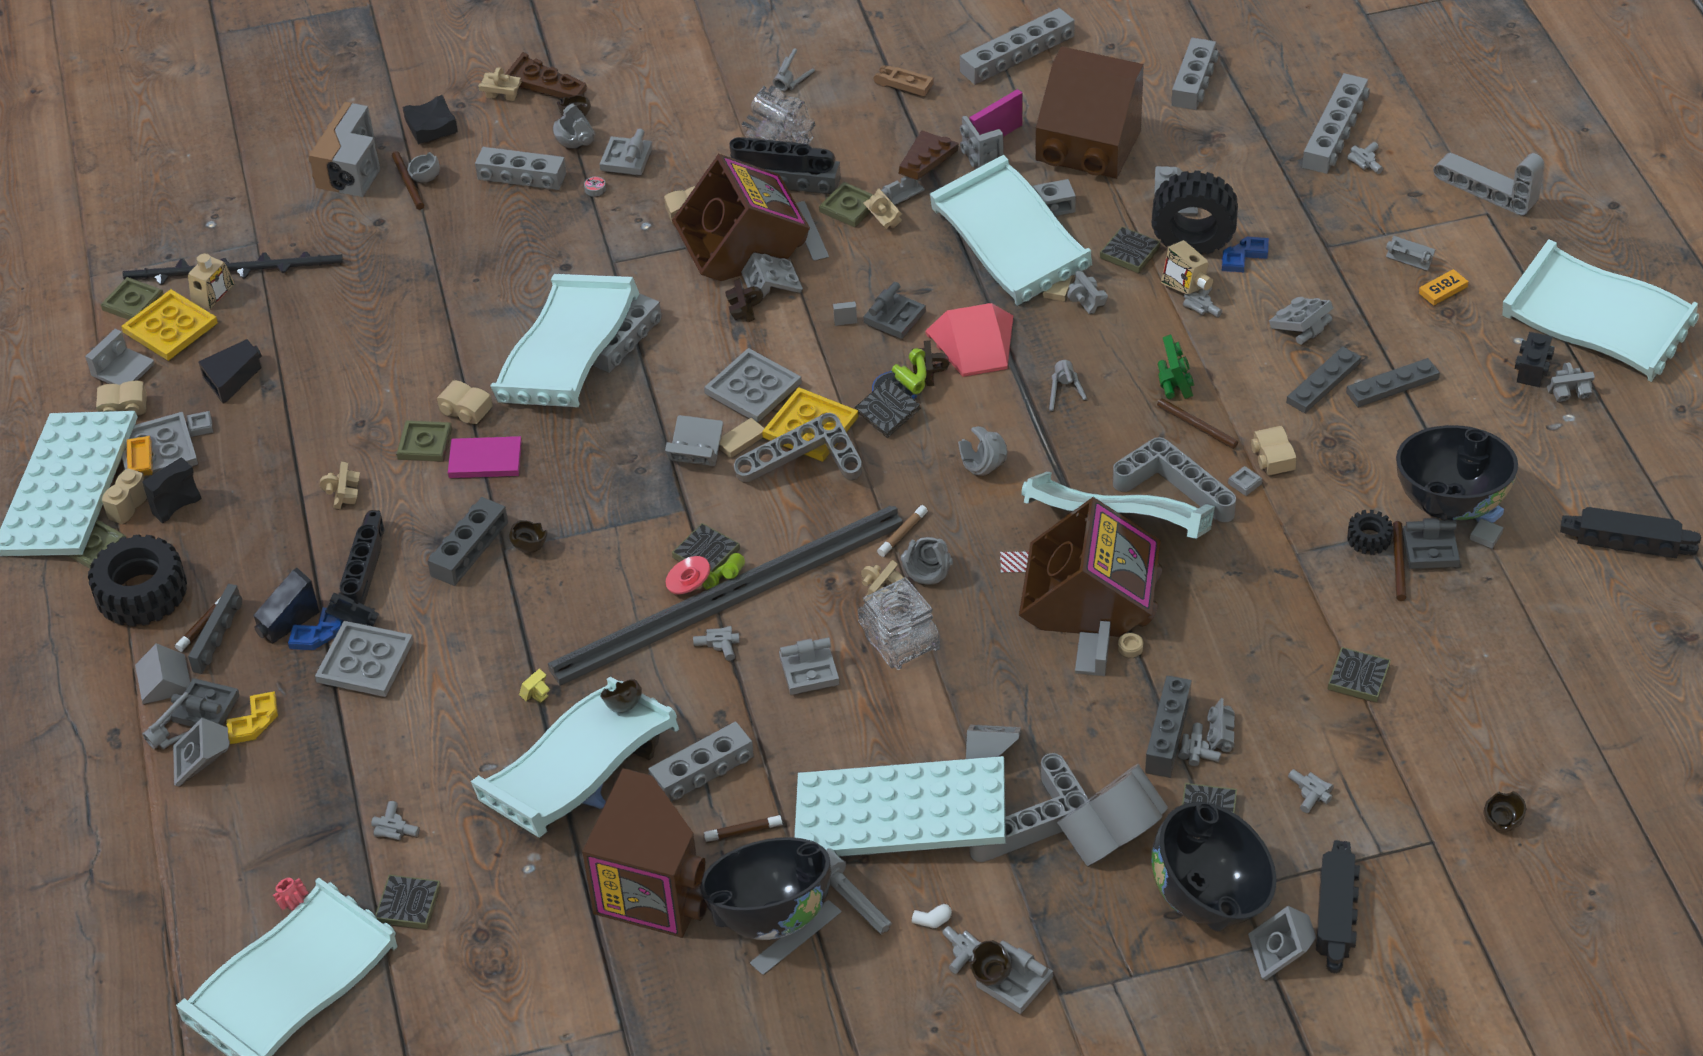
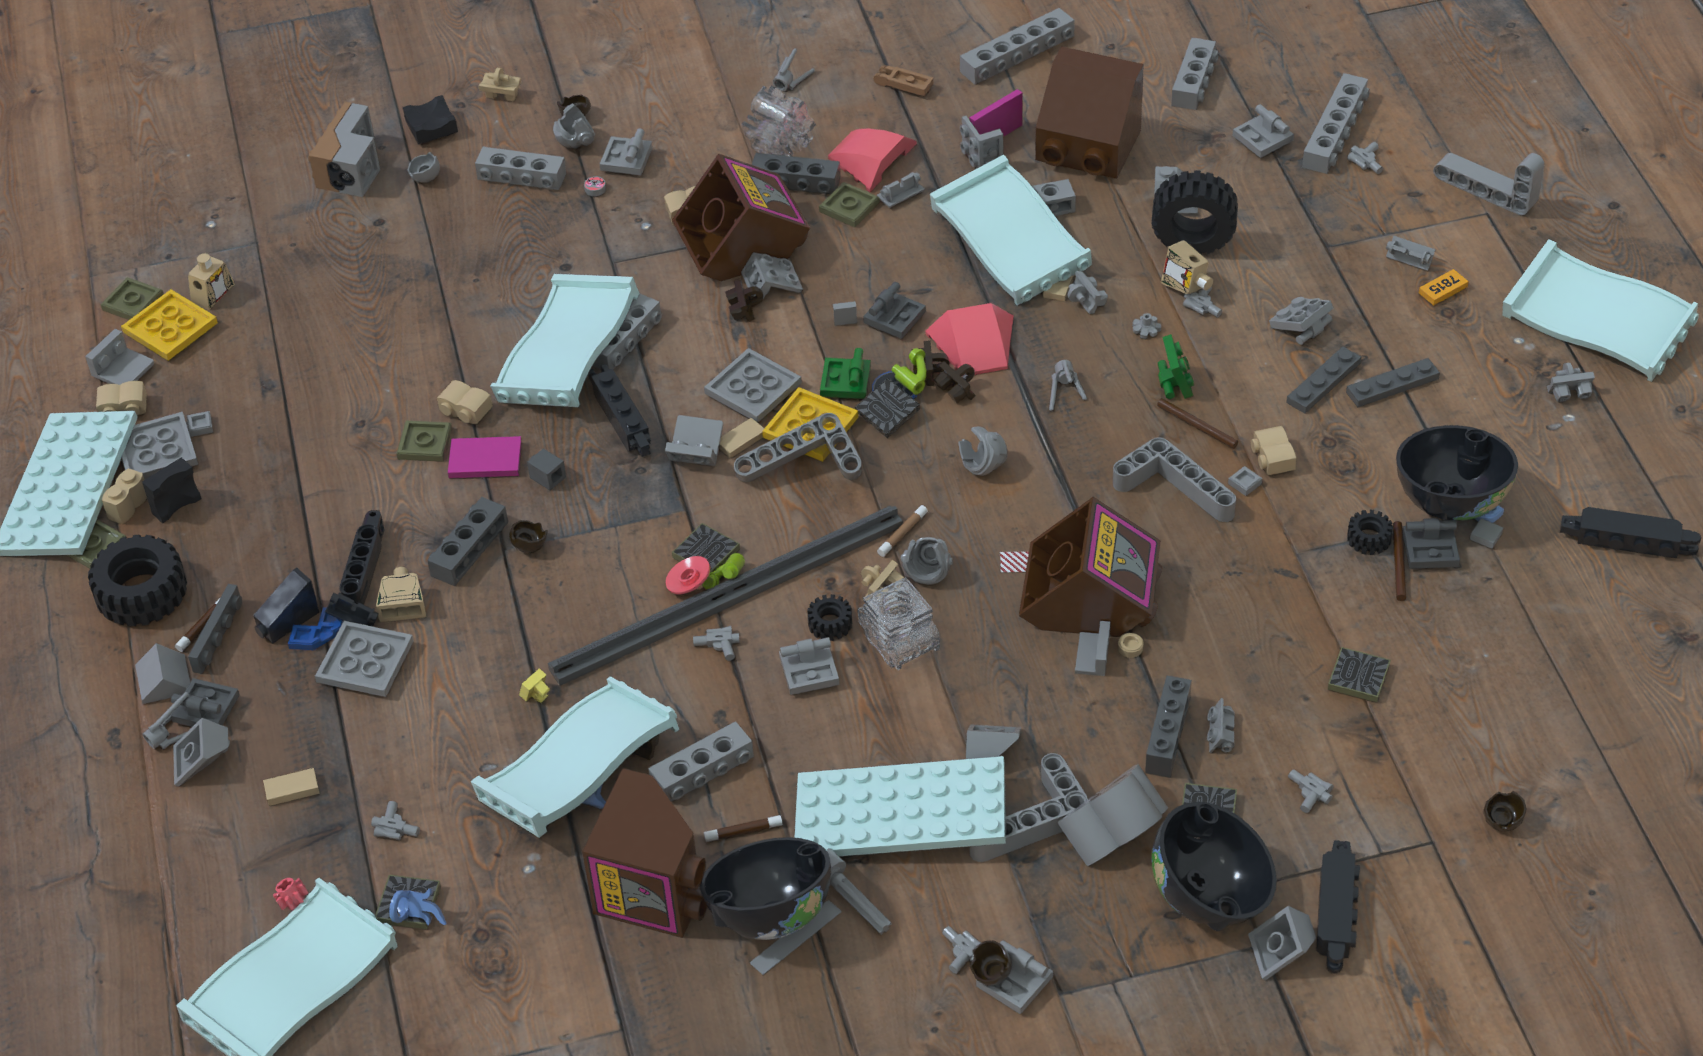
black plant [123,252,344,285] -> none
light orange tile [127,436,153,476] -> none
black slope [198,339,262,403] -> none
yellow tile [226,691,278,744] -> none
tan hips [320,462,360,509] -> none
reddish brown bar [391,151,424,210] -> none
reddish brown wing [505,52,587,98] -> none
dark brown hair [600,679,642,713] -> none
black piece [729,137,835,173] -> none
light grey sticker [796,201,829,260] -> none
tan hips [864,189,902,229] -> none
reddish brown wing [898,130,959,180] -> none
white arm [912,904,952,928] -> none
light aqua panel [1022,472,1215,539] -> none
tile [1100,226,1161,273] -> none
light grey piece [1178,723,1221,766] -> none
blue tile [1222,237,1269,273] -> none
black brick [1515,332,1555,388] -> none
none -> tan tile [263,768,320,806]
none -> tan torso [376,567,427,622]
none -> medium blue piece [389,888,447,925]
none -> dark grey brick [527,448,566,490]
none -> black hinge [588,364,651,457]
none -> black tyre [807,594,853,641]
none -> green plate [820,348,871,399]
none -> coral wedge [828,129,917,192]
none -> dark brown hips [934,361,976,403]
none -> light grey plant [1133,313,1161,339]
none -> light grey plate [1233,104,1294,158]

